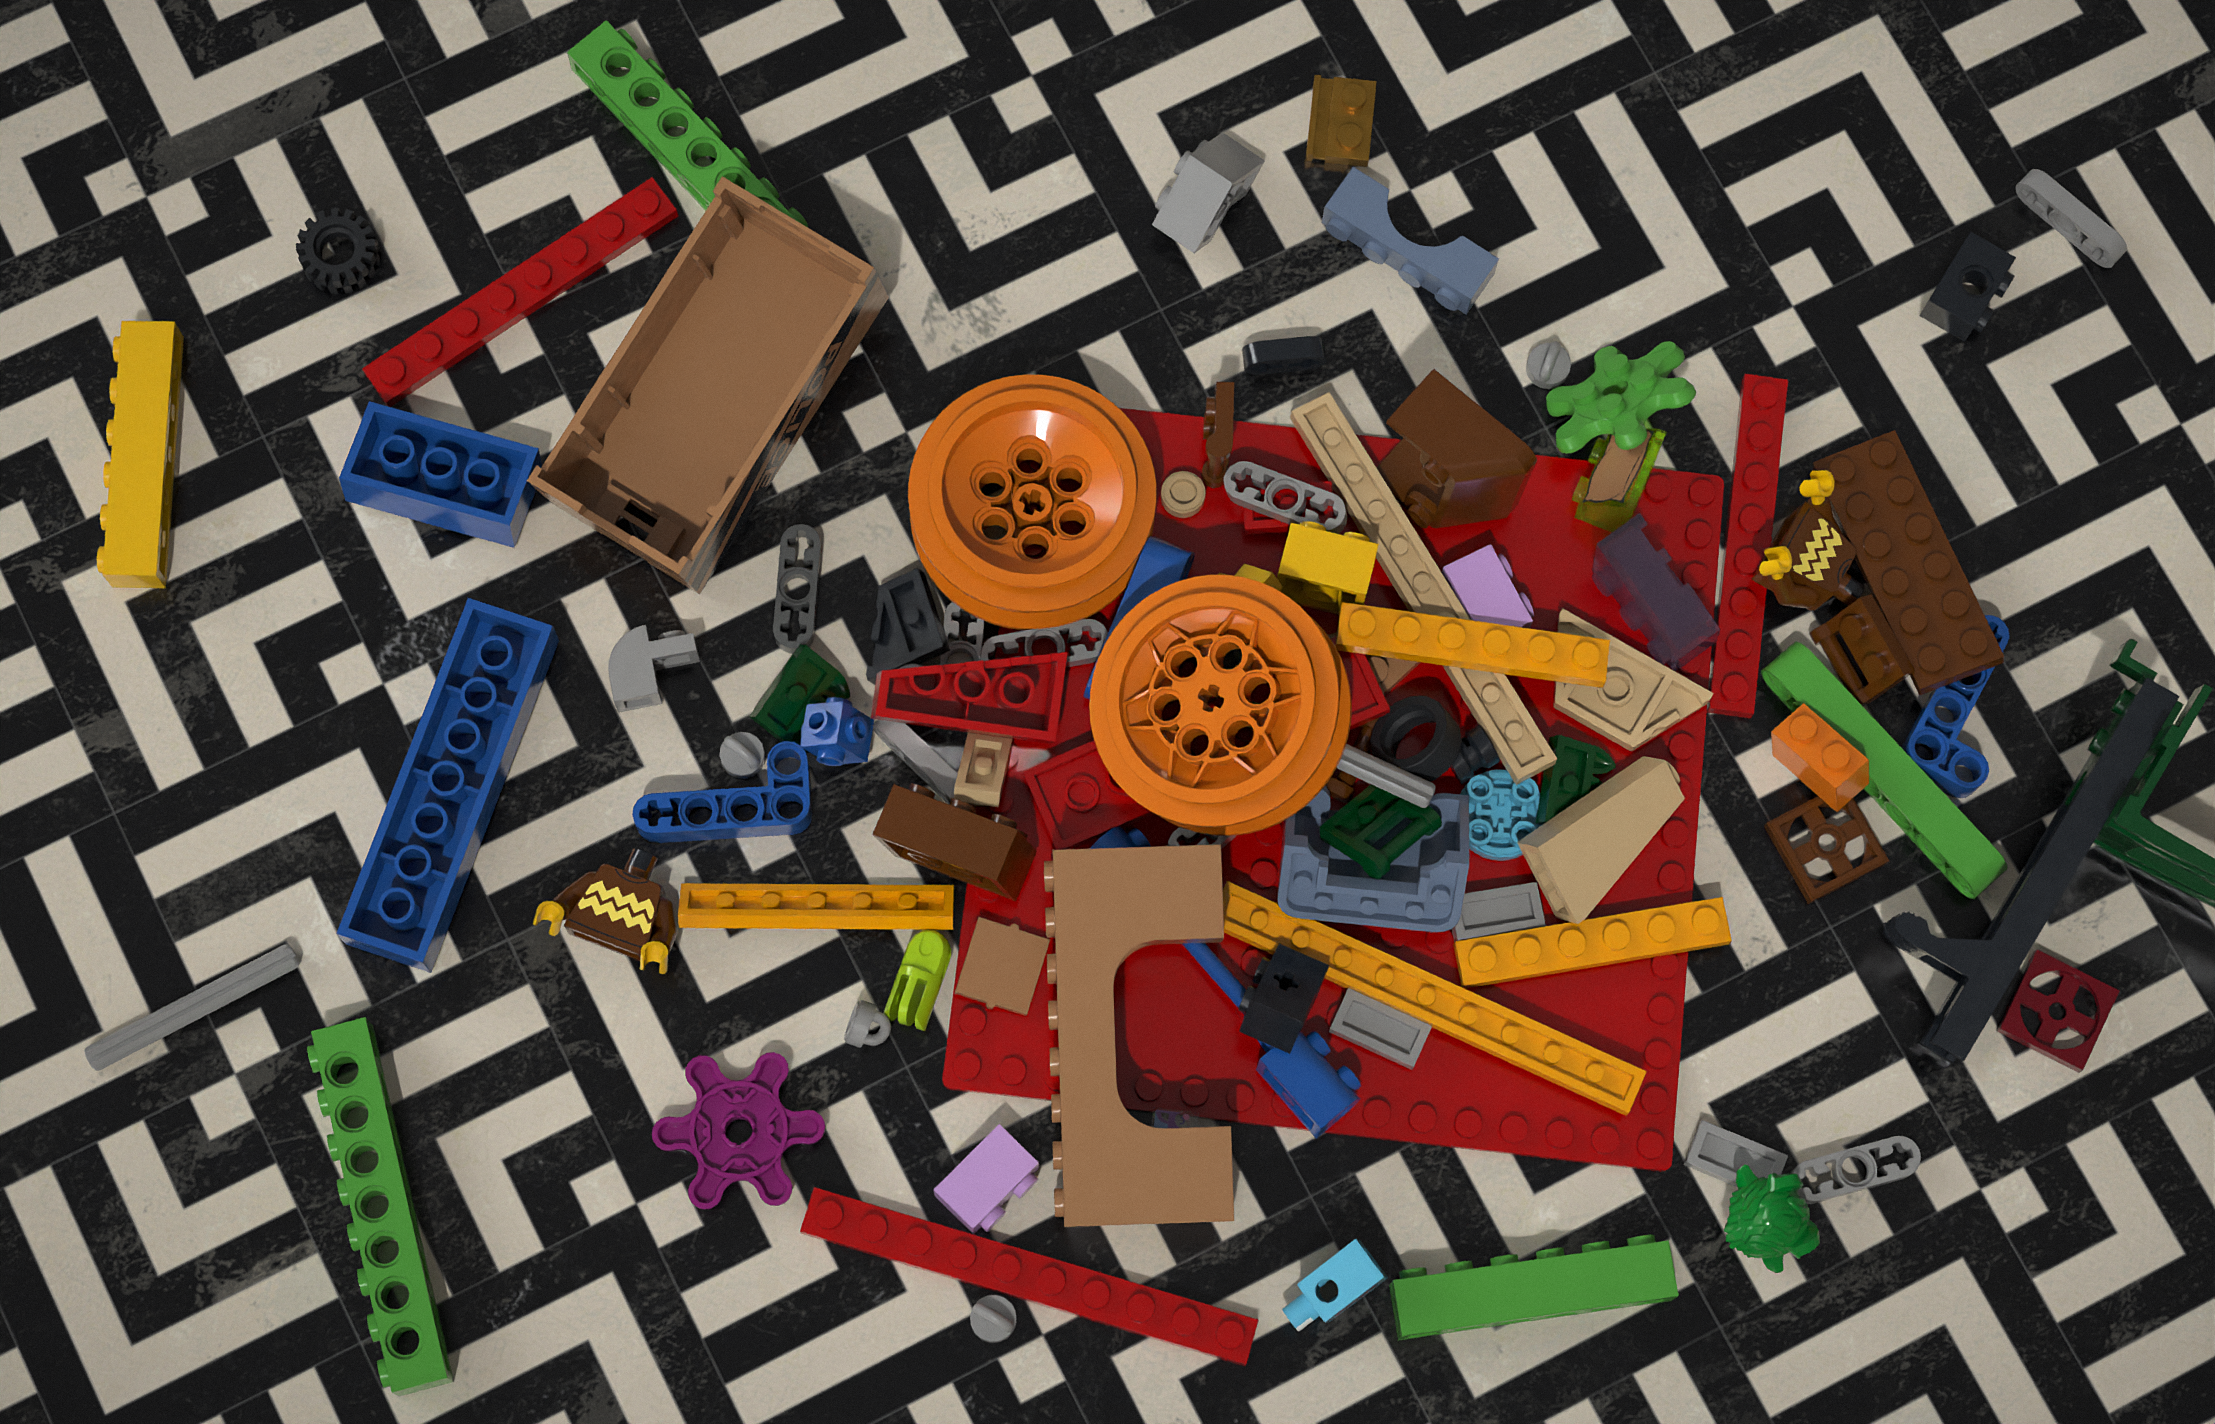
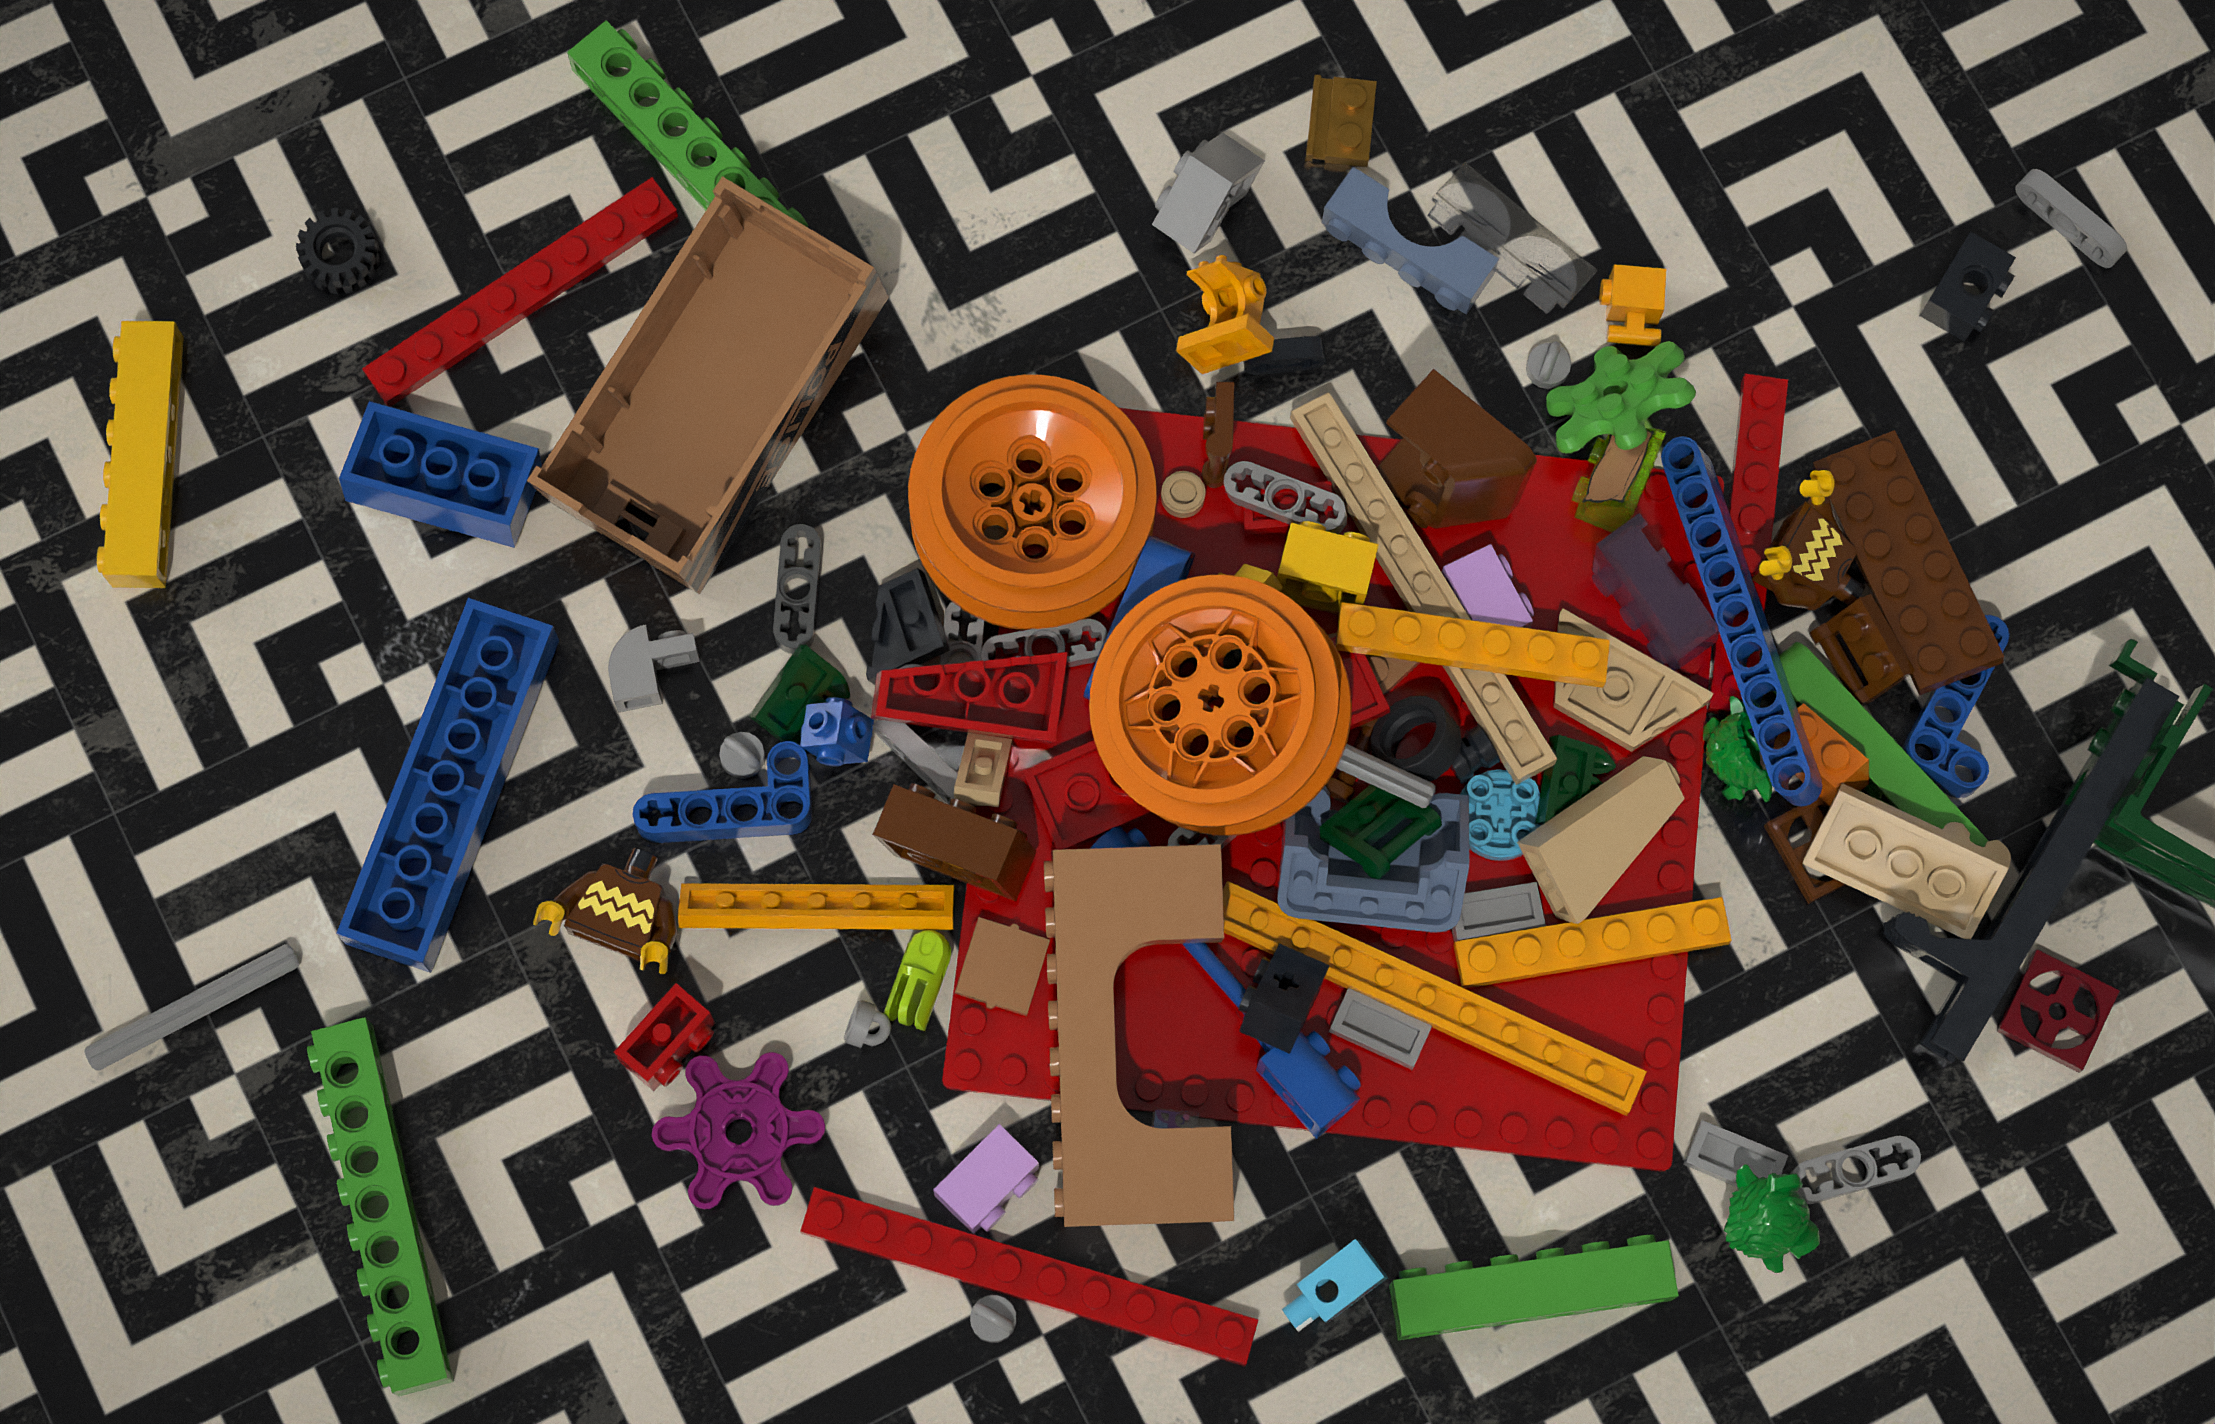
none -> red brick [614,983,715,1092]
none -> light orange tile [1176,255,1274,374]
none -> clear windscreen [1428,162,1597,314]
none -> light orange brick [1599,264,1666,346]
none -> blue beam [1661,436,1823,806]
none -> green hair [1703,696,1772,802]
none -> tan hinge [1802,783,2011,939]

